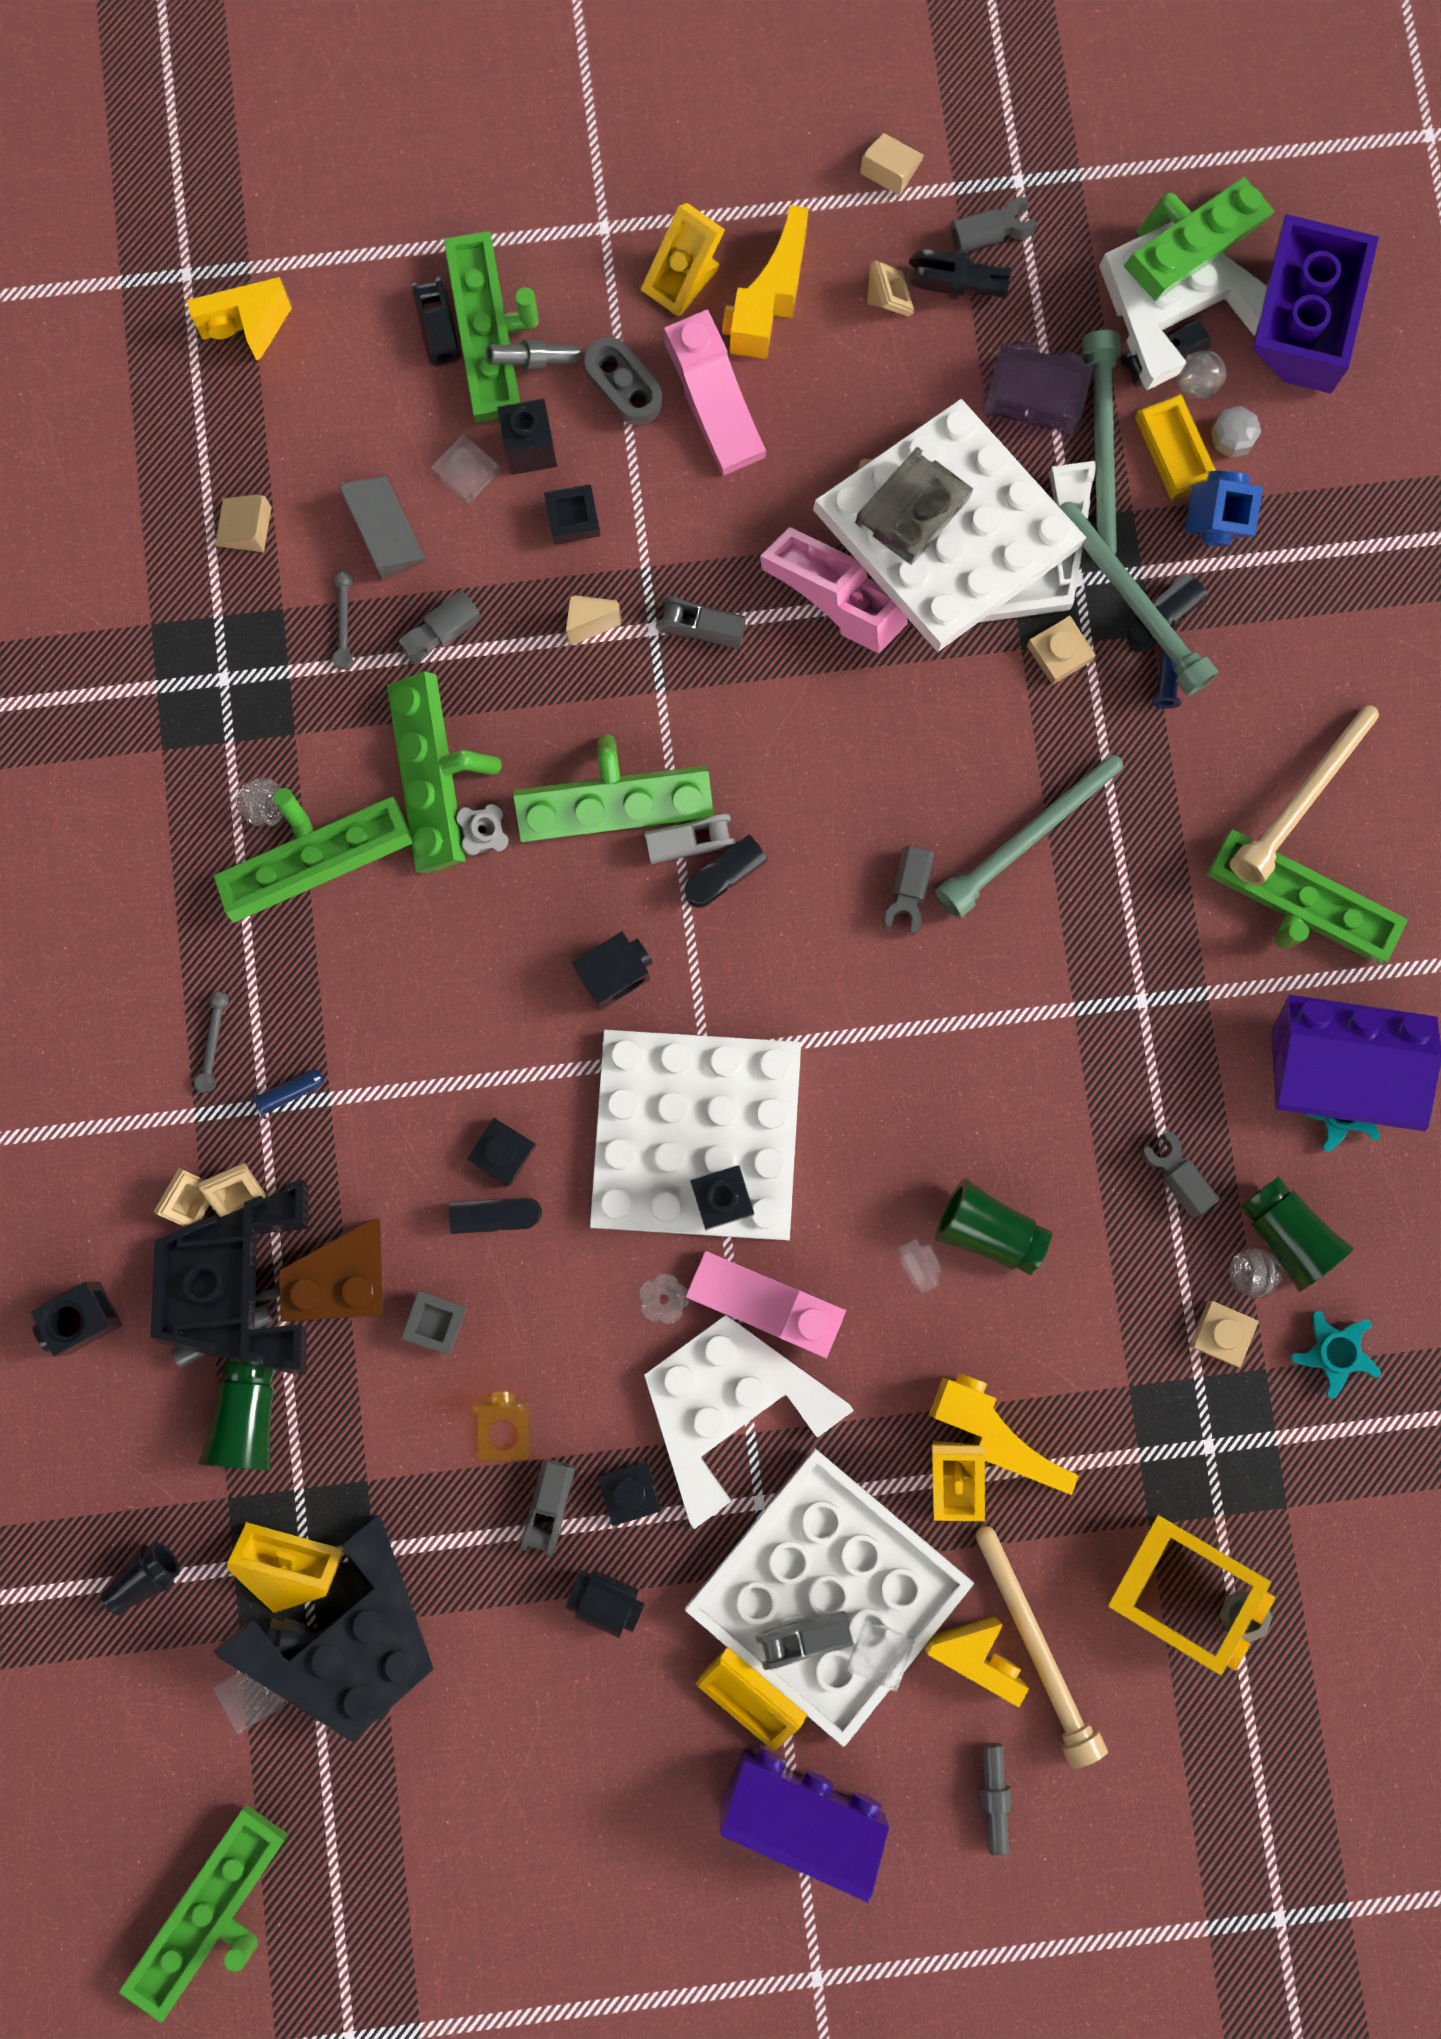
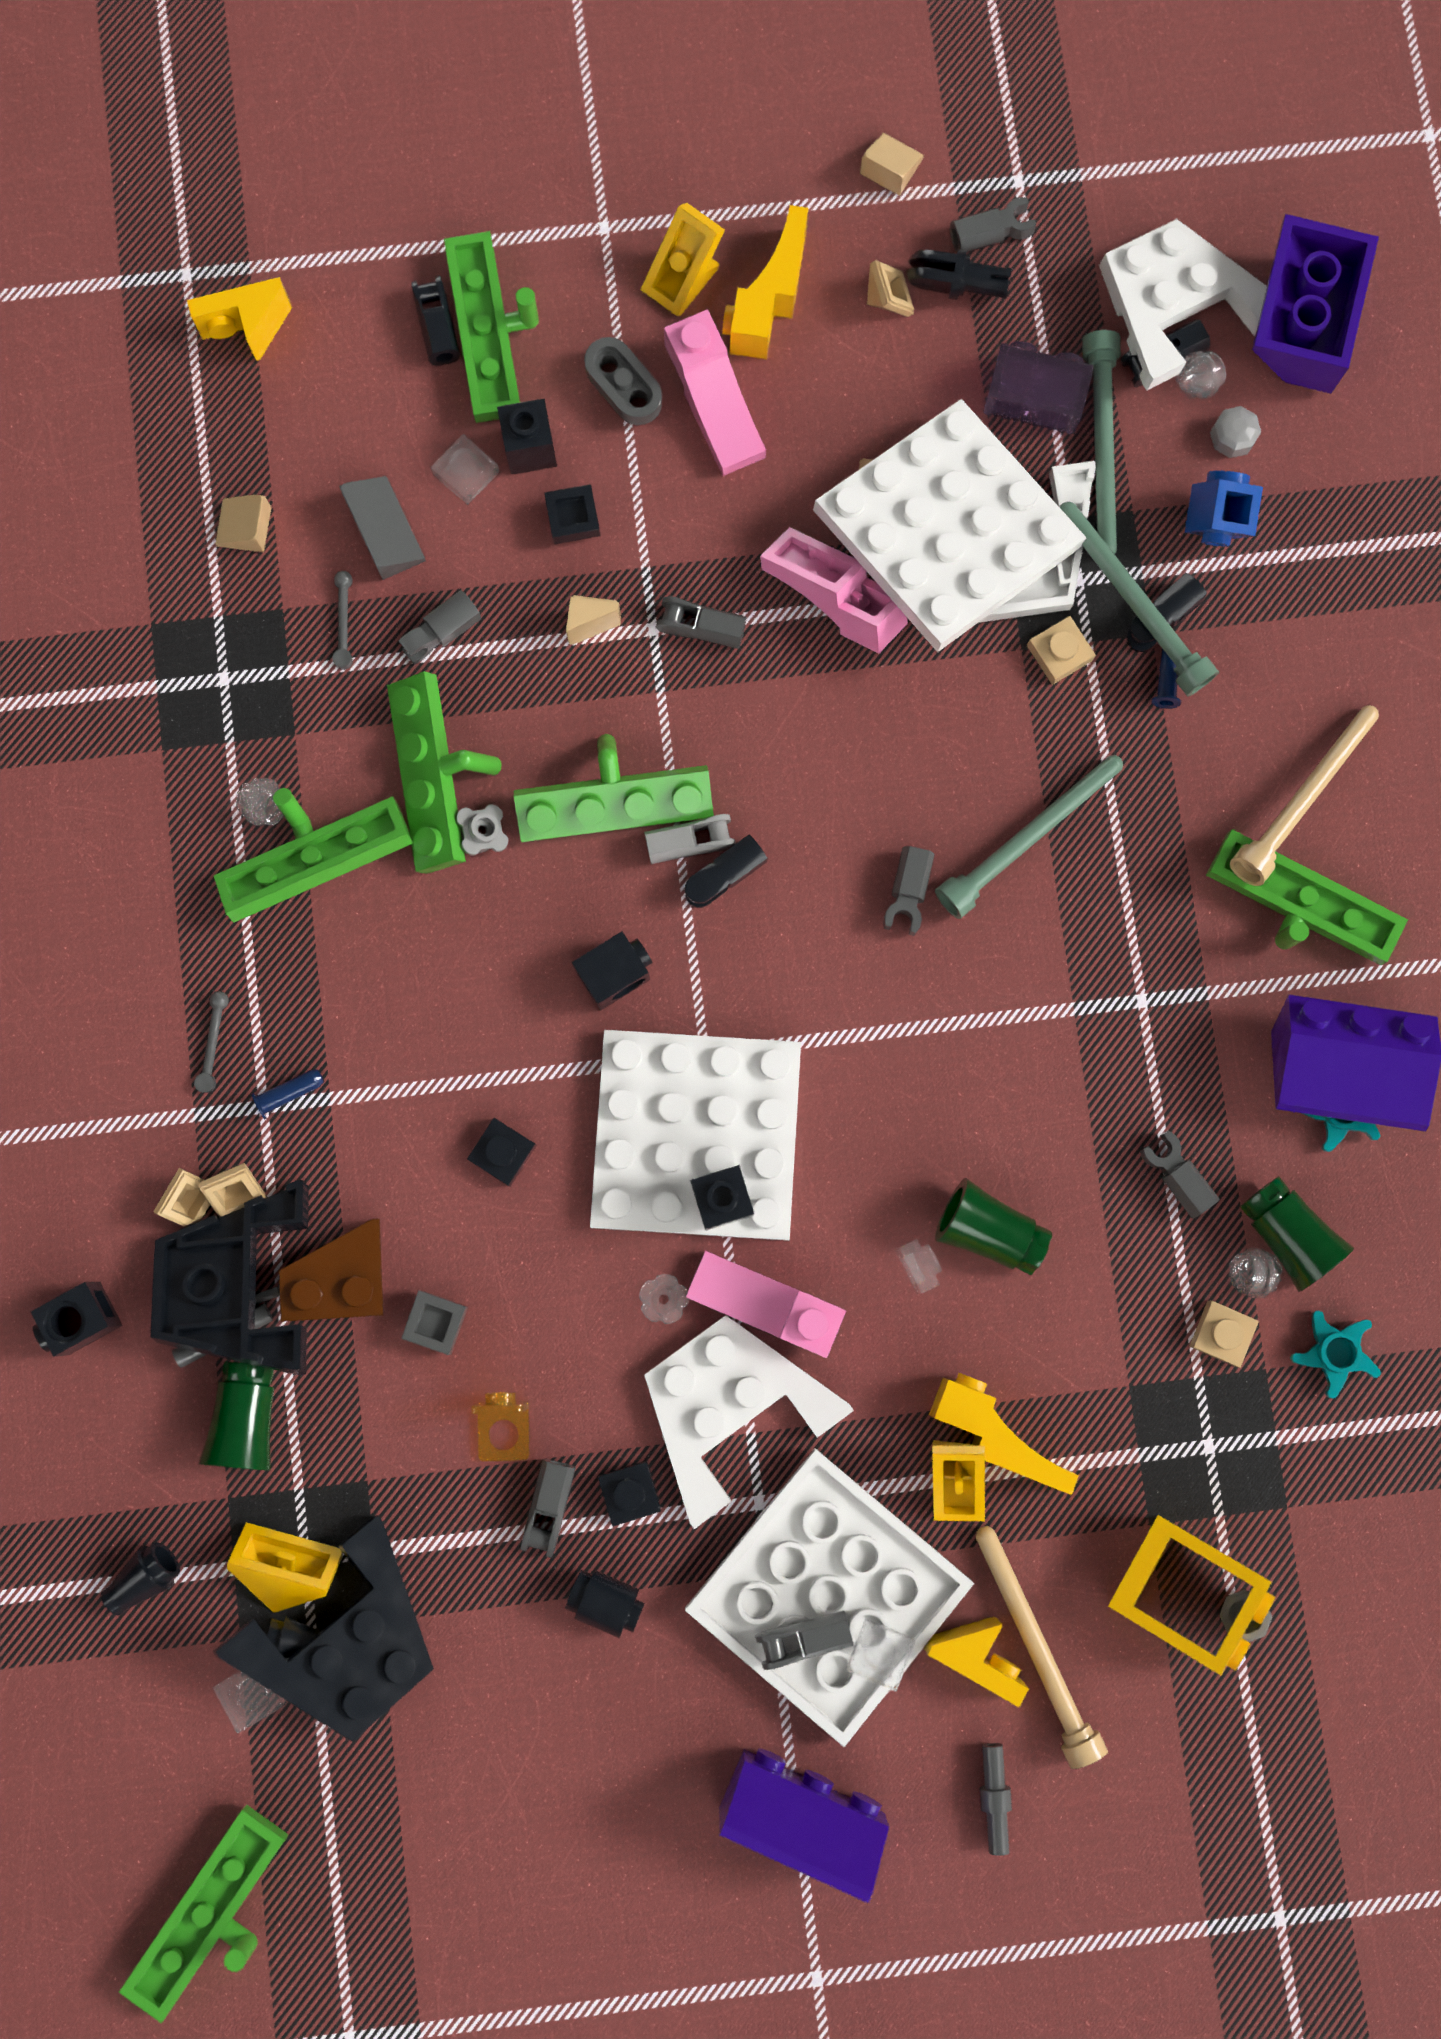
black bar [449,1198,542,1234] -> none
dark grey bar [486,339,580,369] -> none
yellow tile [695,1647,807,1752] -> none
clear smoke plate [855,447,974,565] -> none
bright green plate [1124,177,1275,301] -> none
yellow tile [1135,394,1216,501] -> none

